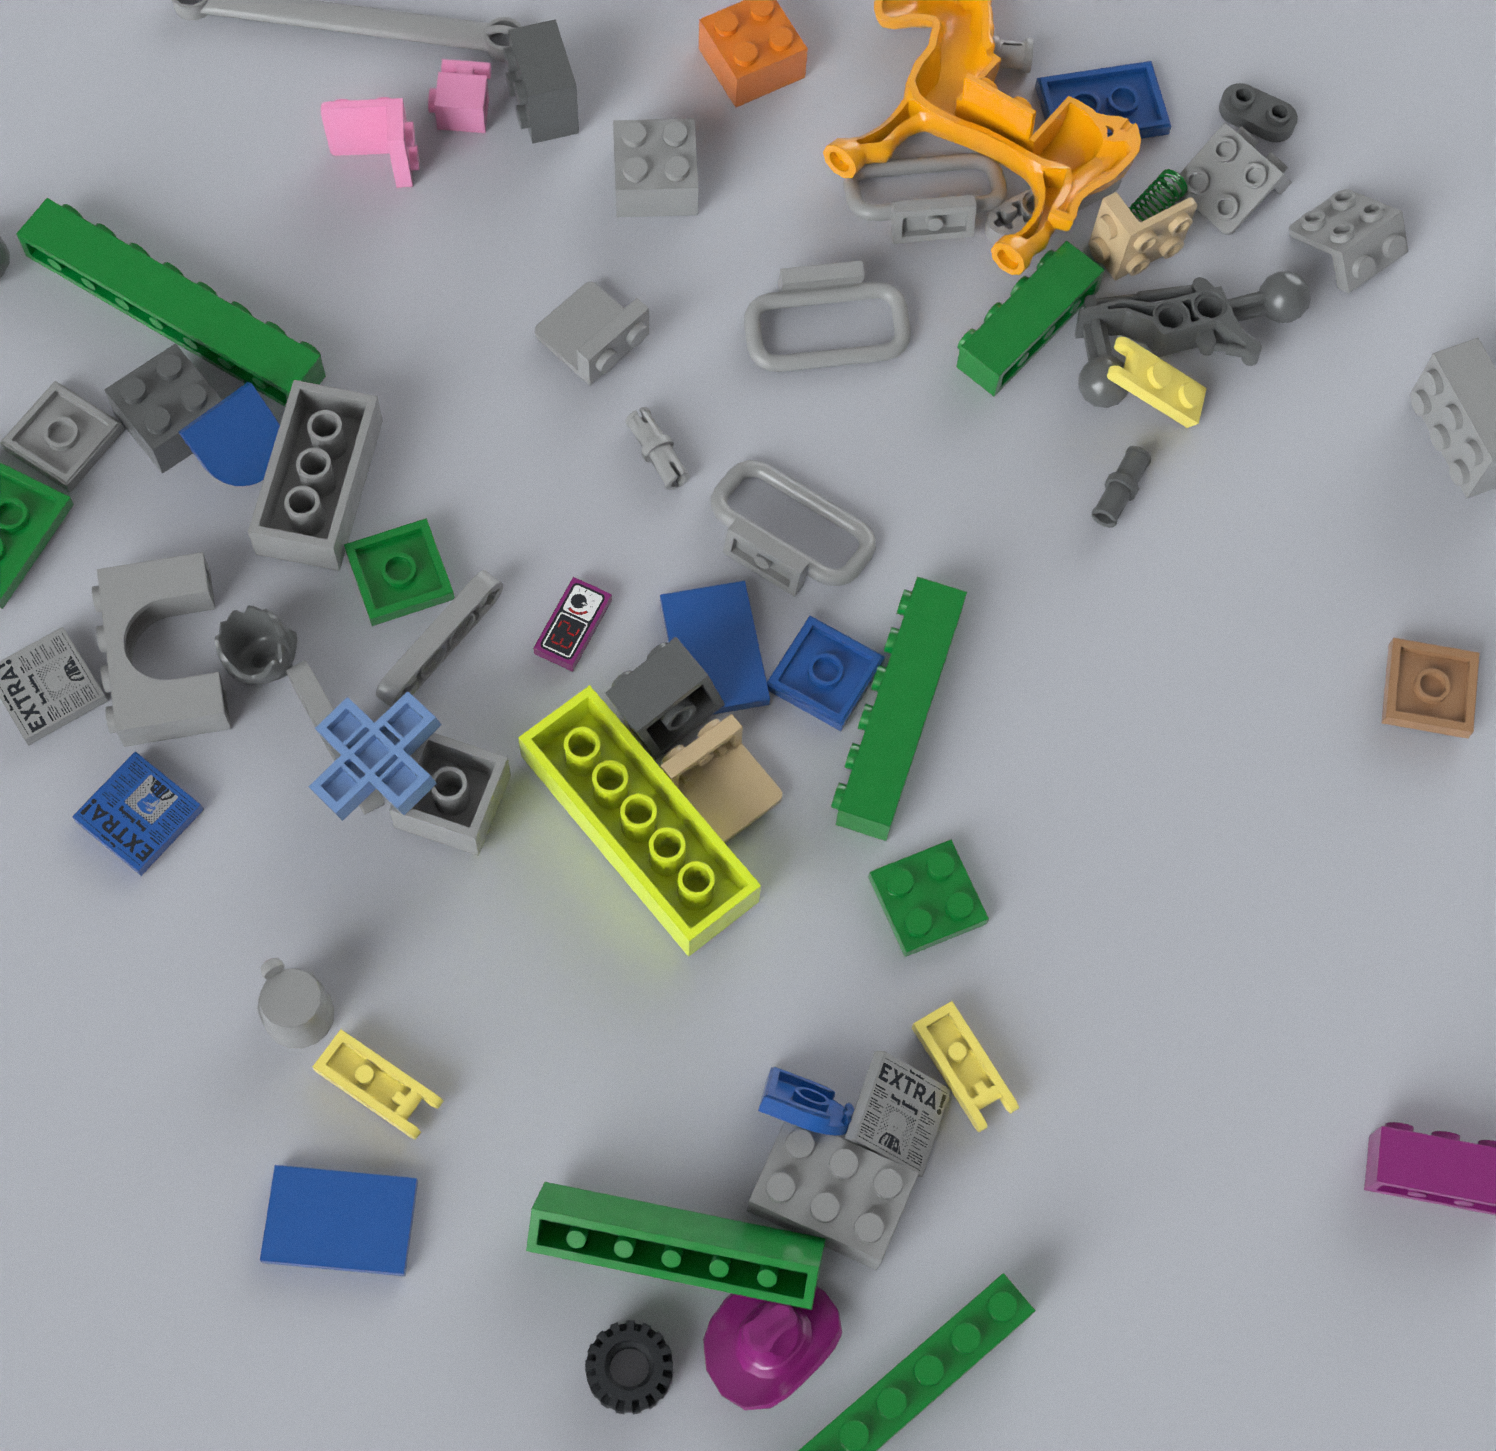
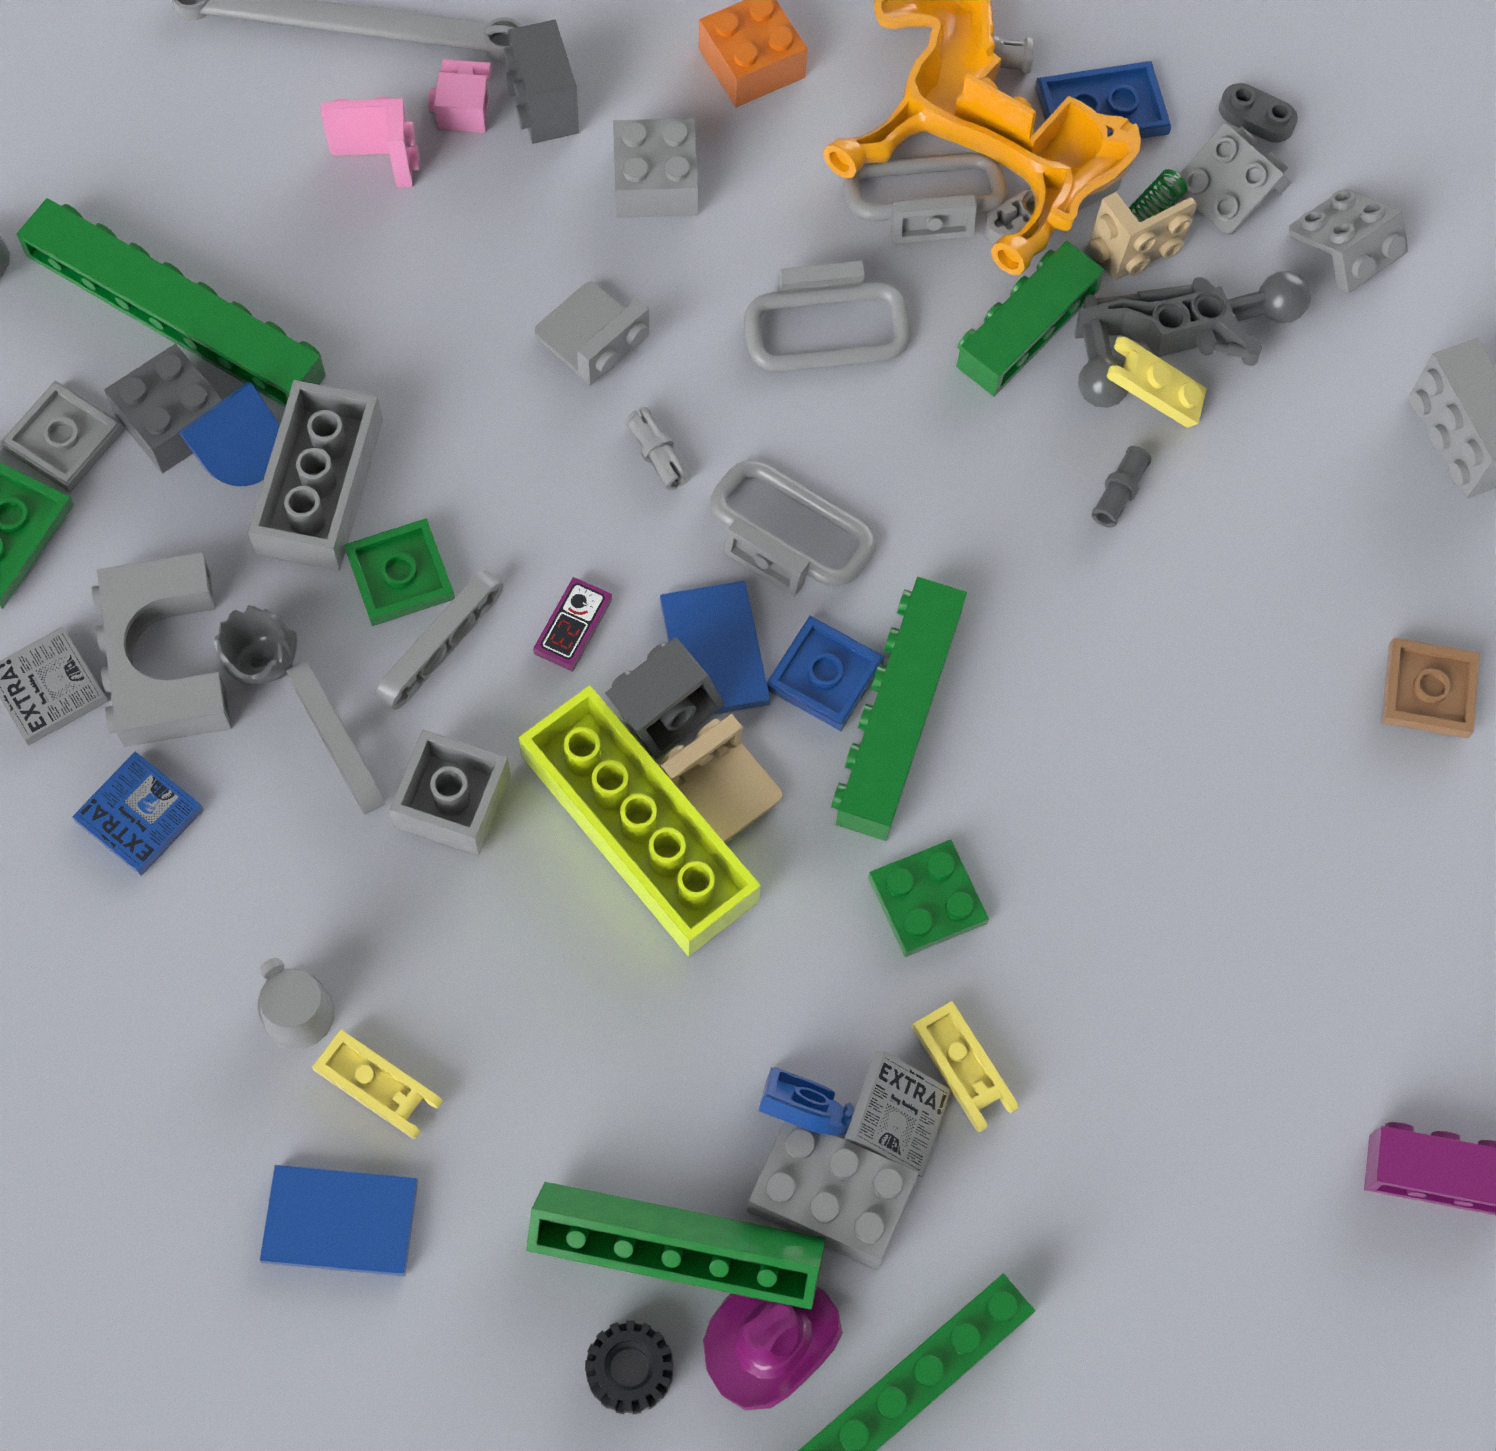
medium blue plate [308,691,442,821] -> none

